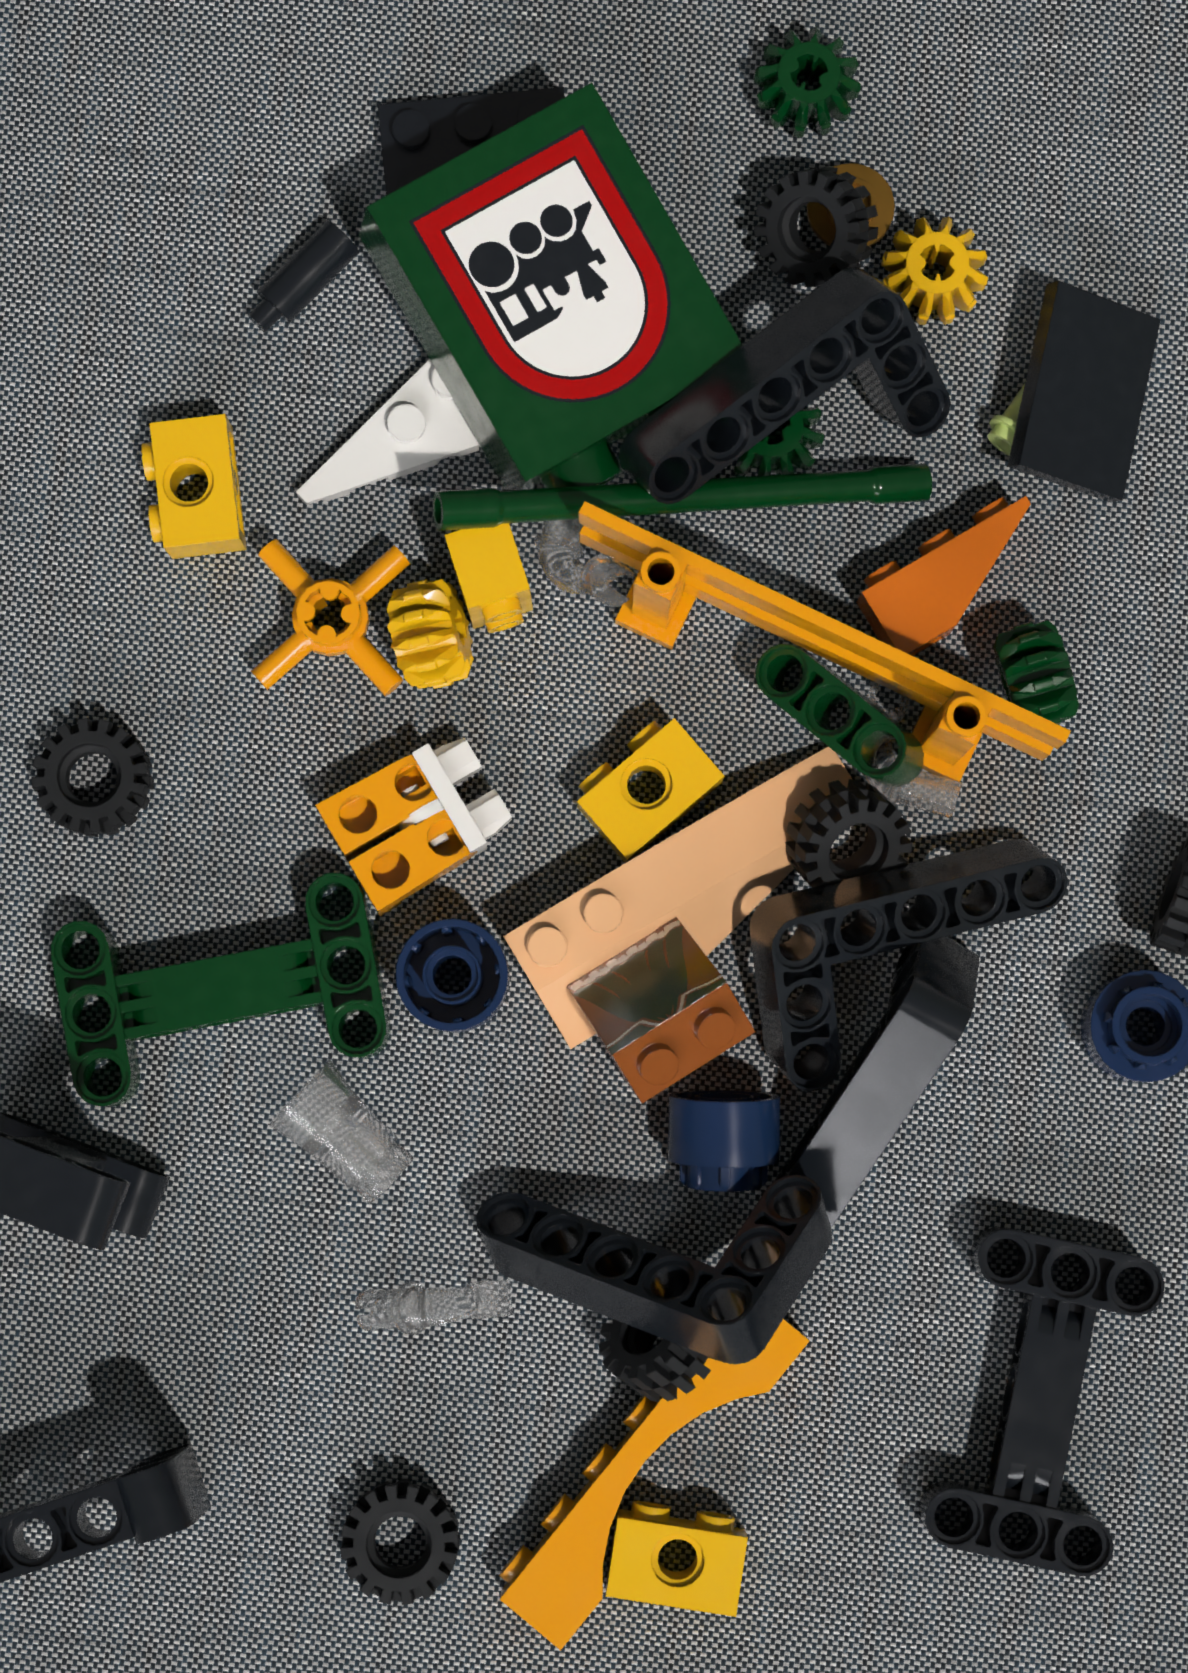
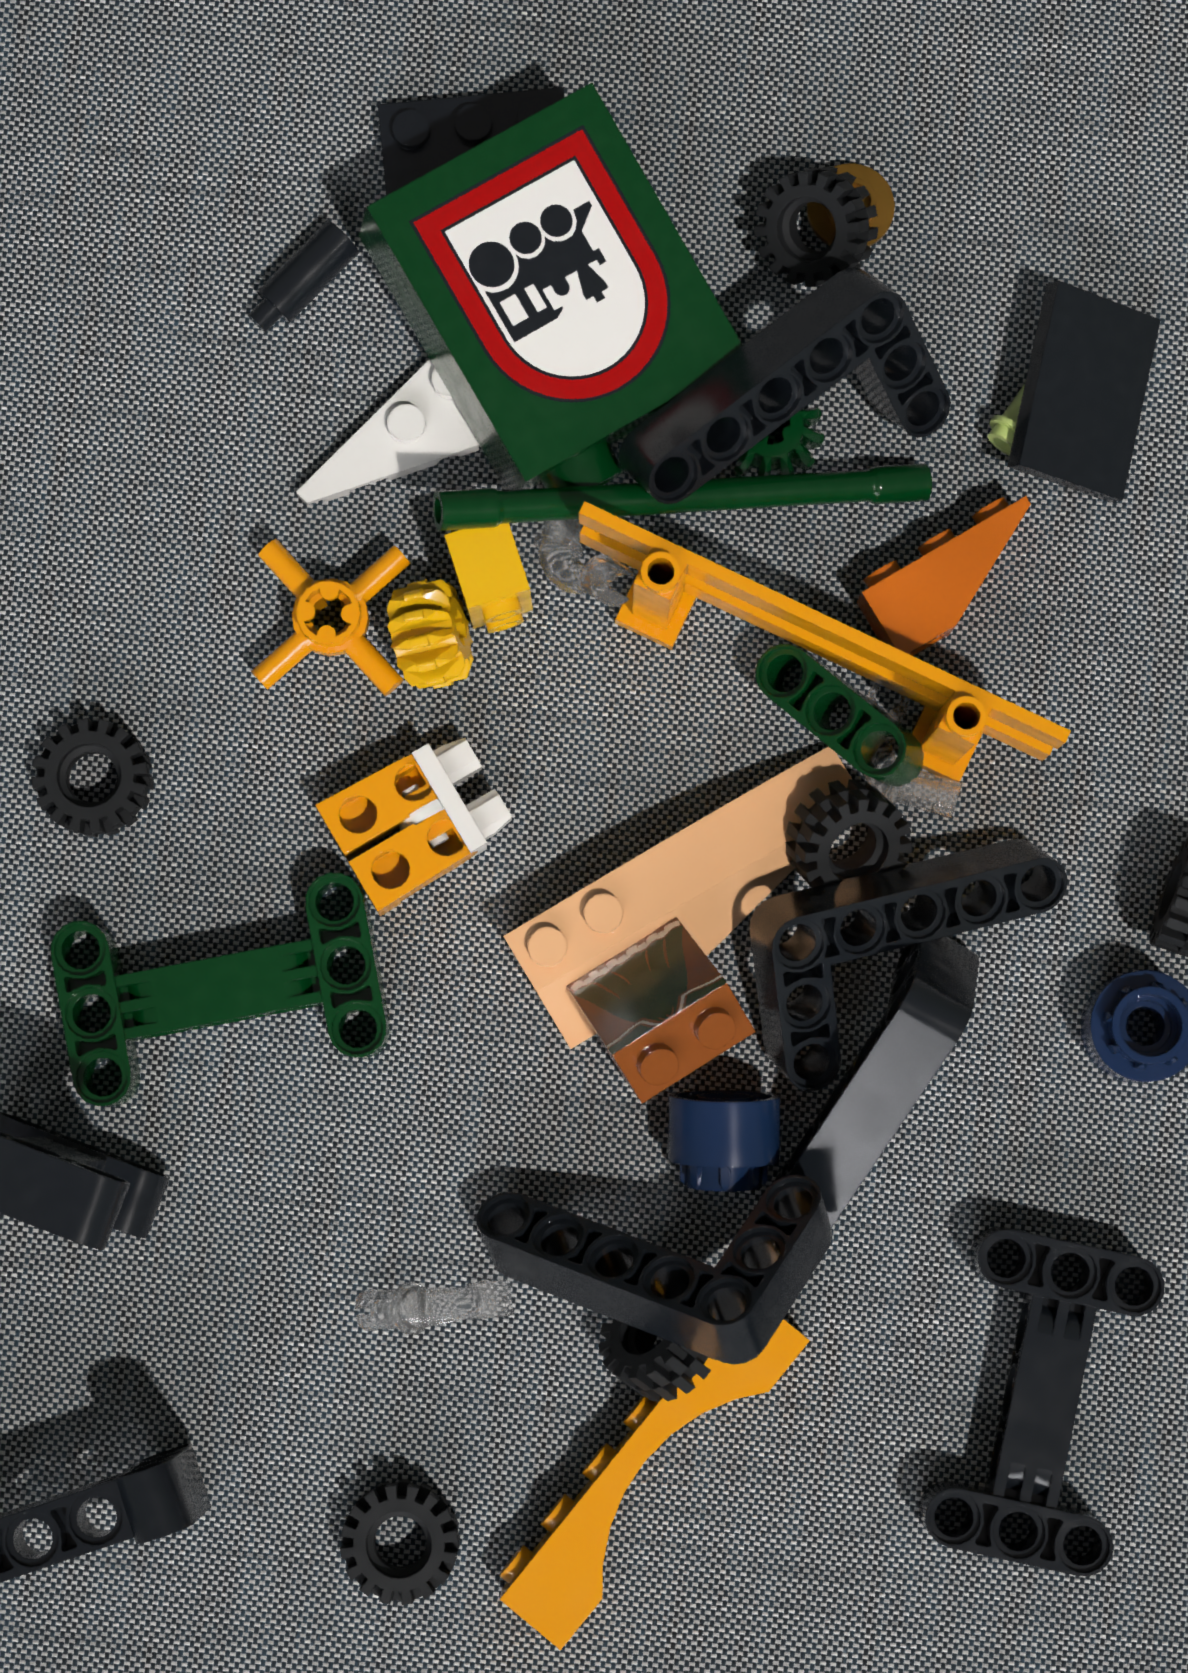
yellow brick [141,414,247,559] -> none
clear plant [268,1060,413,1204] -> none
dark blue piece [396,919,510,1033] -> none
yellow brick [577,718,725,863] -> none
yellow brick [606,1501,748,1617] -> none
dark green gear [754,26,861,138] -> none
yellow gear [881,216,988,325] -> none
dark green gear [993,620,1079,725] -> none

